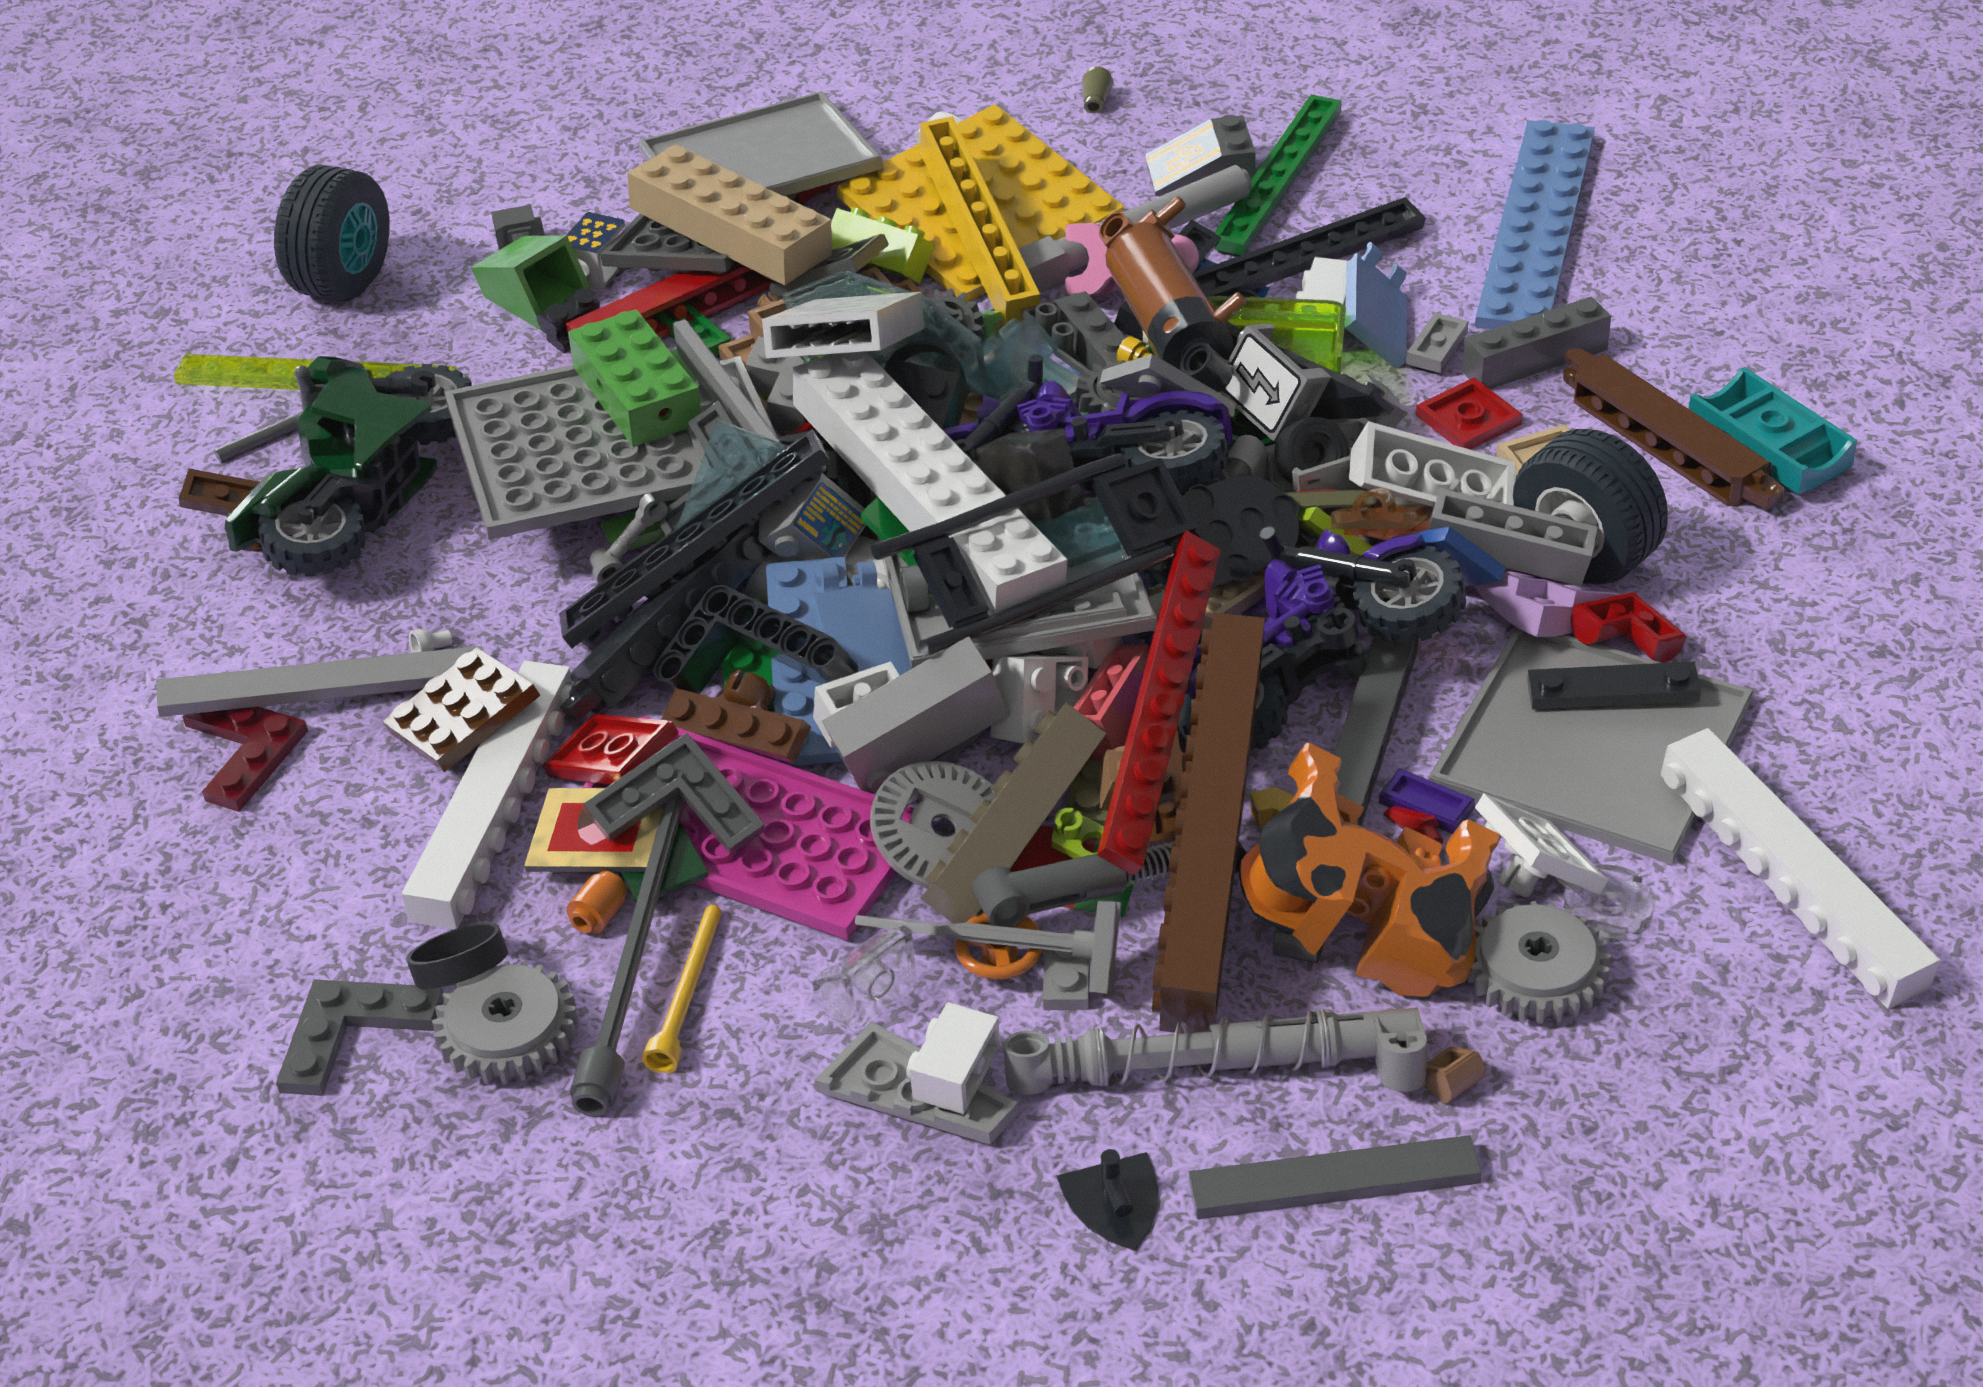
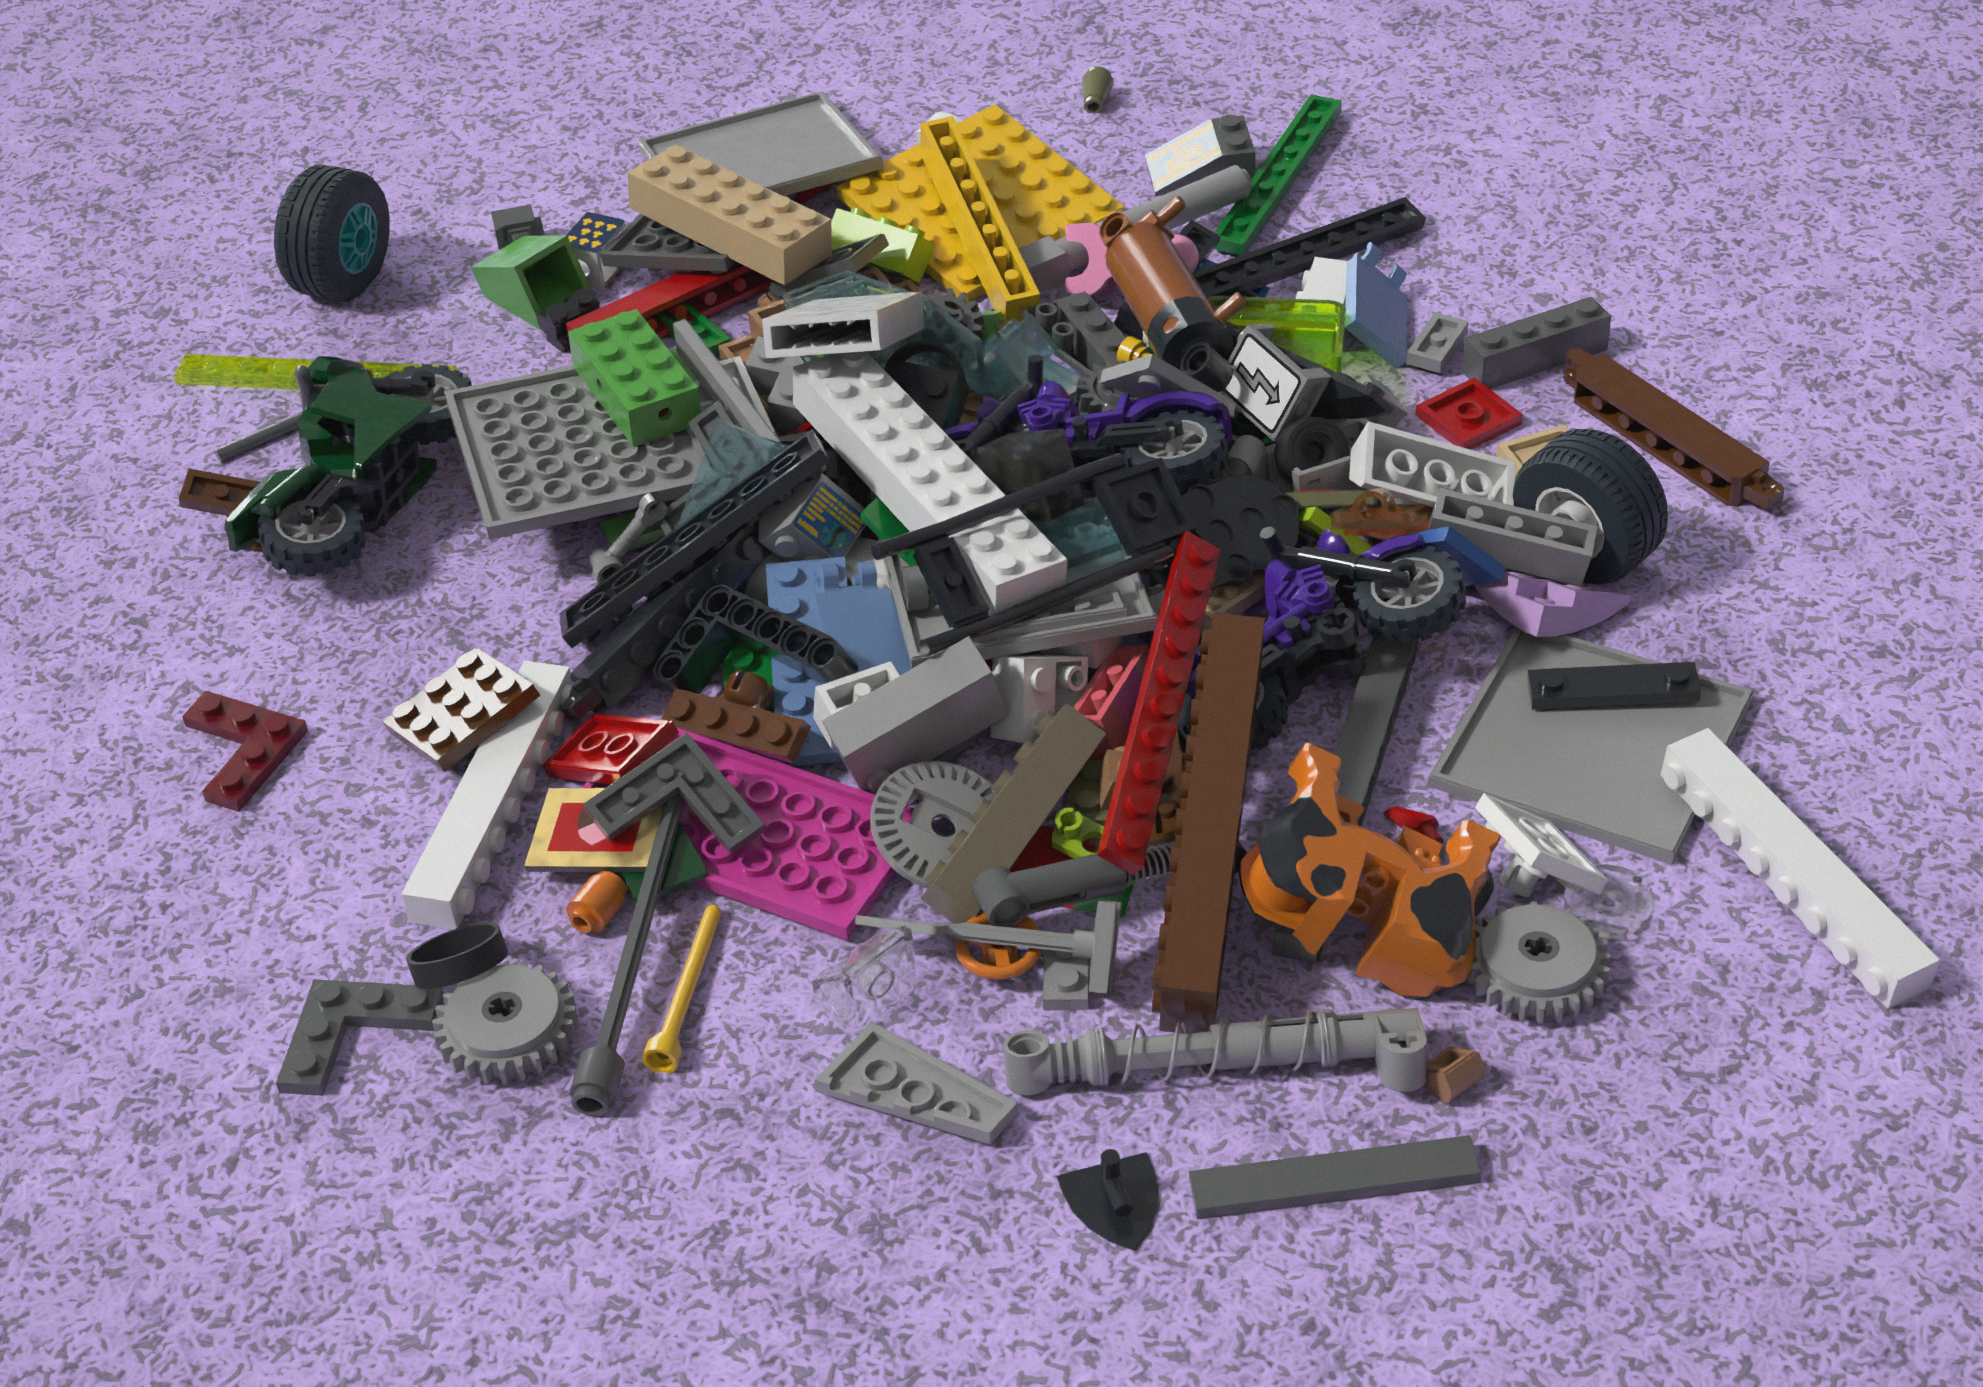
light grey tile [156,646,483,717] -> none
white piece [409,629,452,653] -> none
white brick [906,1002,1000,1114] -> none
yellow piece [1250,787,1295,829] -> none
dark purple tile [1379,768,1475,834] -> none
medium blue plate [1475,120,1595,329] -> none
red brick [1570,592,1687,663] -> none
teal piece [1688,367,1858,495] -> none

